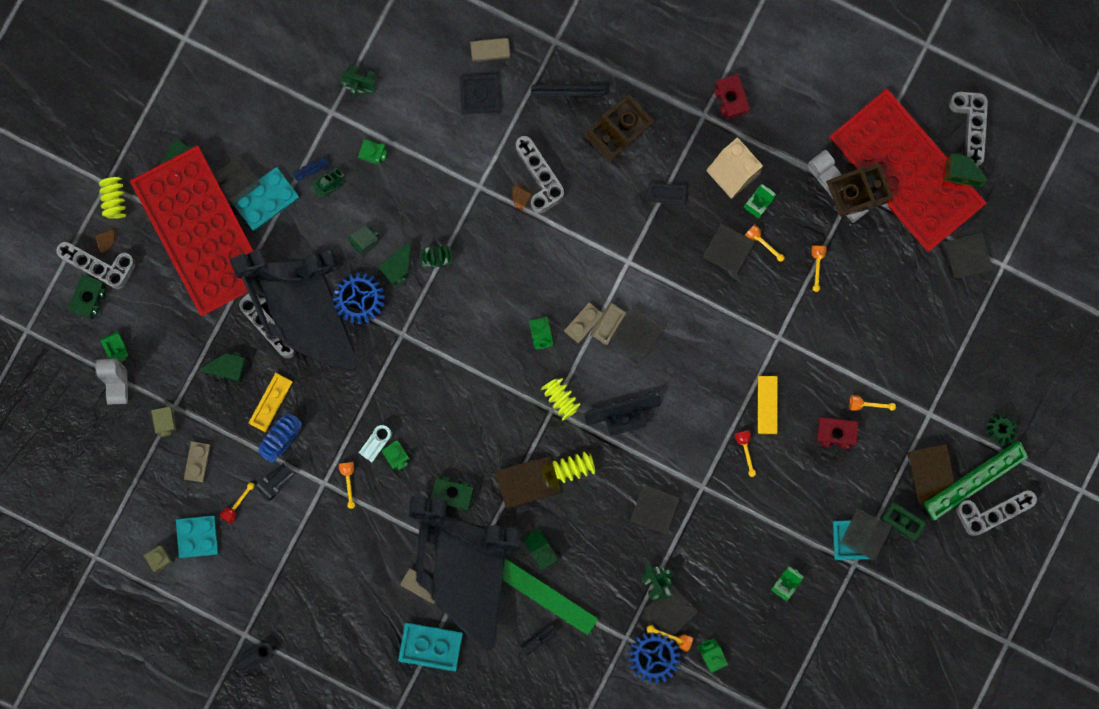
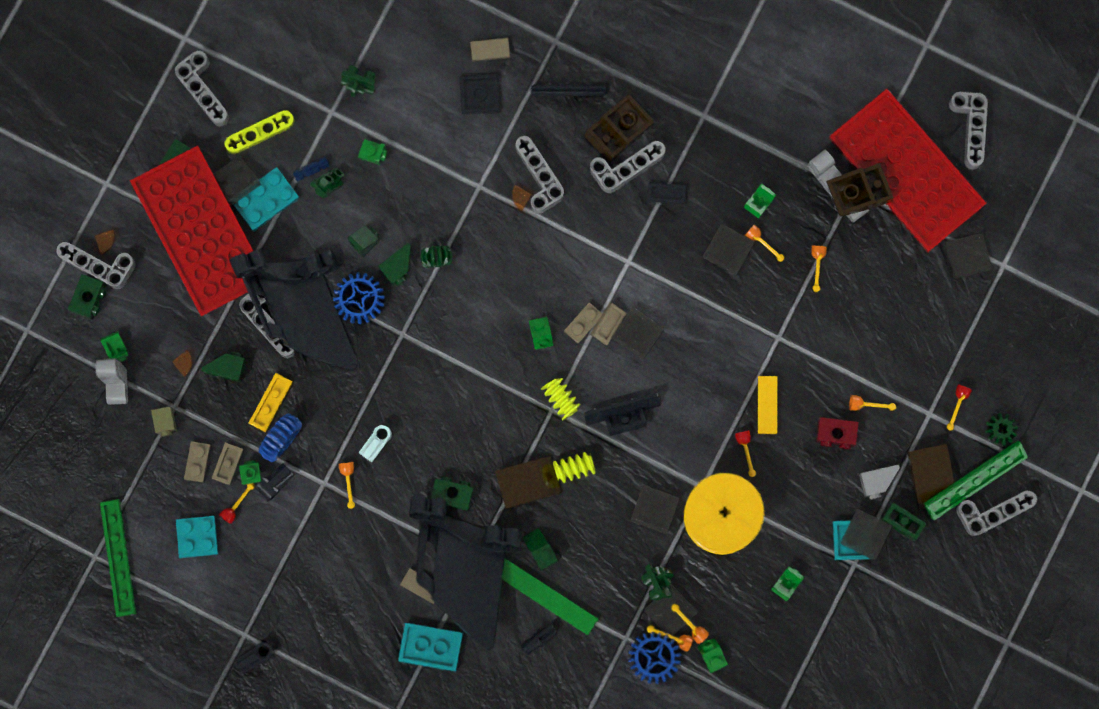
neon yellow piece [99,177,127,219] -> none
olive brick [144,545,173,573] -> none
green bracket [381,440,410,471] -> none
tan slope [706,137,763,199] -> none
dark red brick [714,74,750,120] -> none
dark green slope [944,153,987,188] -> none
none -> green tile [100,499,136,617]
none -> clear orange tile [172,350,192,377]
none -> light grey beam [175,51,229,127]
none -> dark tan plate [211,443,244,485]
none -> neon yellow beam [225,111,294,154]
none -> green bracket [239,460,262,485]
none -> light grey beam [590,141,665,193]
none -> hinge [671,604,709,644]
none -> yellow piece [684,473,764,555]
none -> light grey slope [859,465,900,500]
none -> hinge [947,385,972,431]

